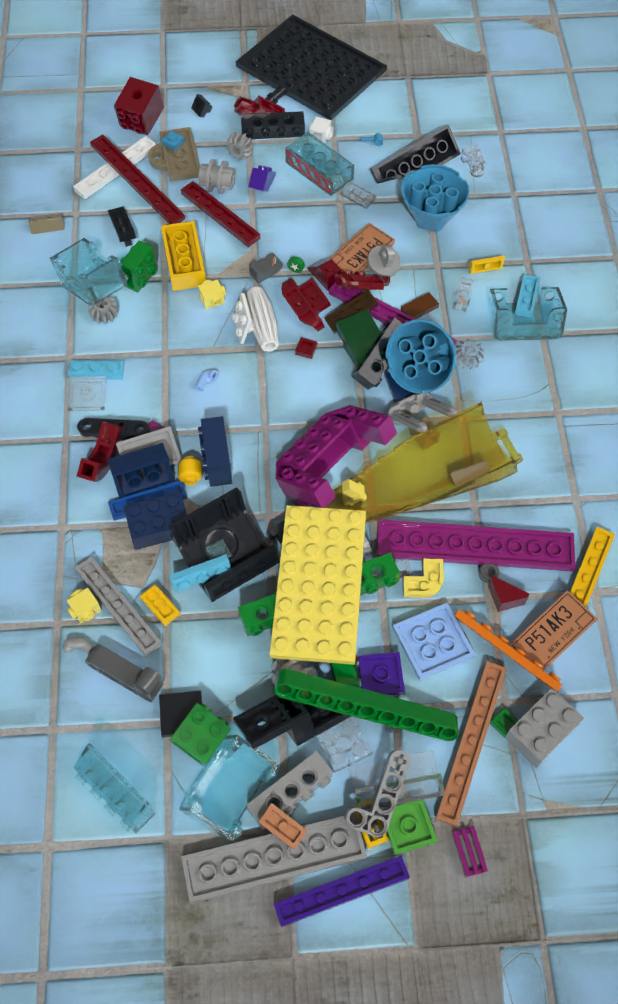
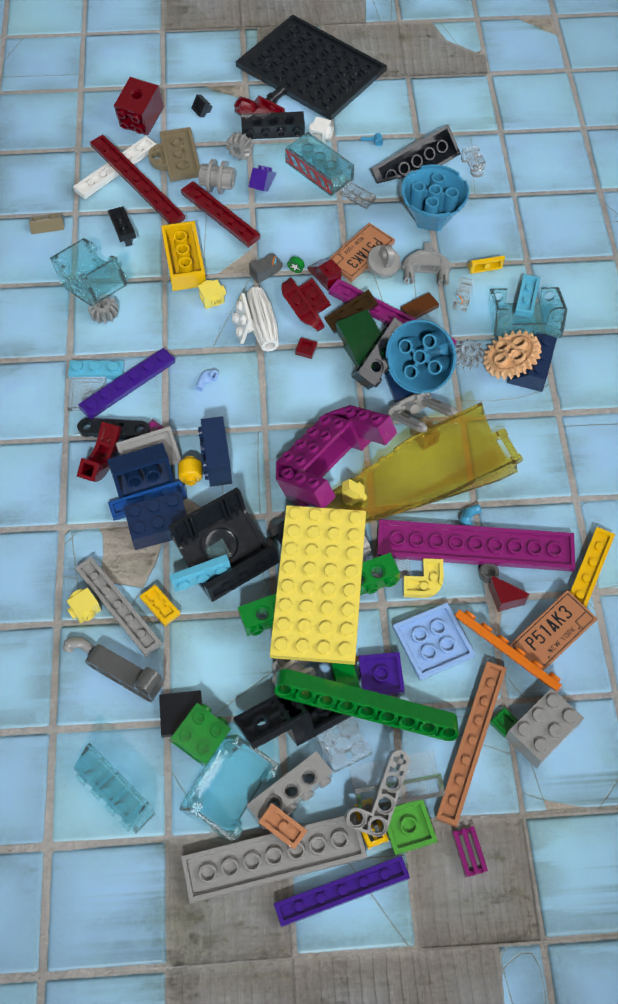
green brick [119,241,157,293] -> none
dark azure plate [162,130,185,151] -> none
dark red plate [334,271,390,290] -> none
dark tan slope [448,461,491,486] -> none
none -> dark purple plate [78,348,175,420]
none -> light grey connector [402,242,451,286]
none -> dark azure arm [459,504,482,526]
none -> light nougat gear [483,330,542,380]
none -> dark blue slope [507,333,557,392]

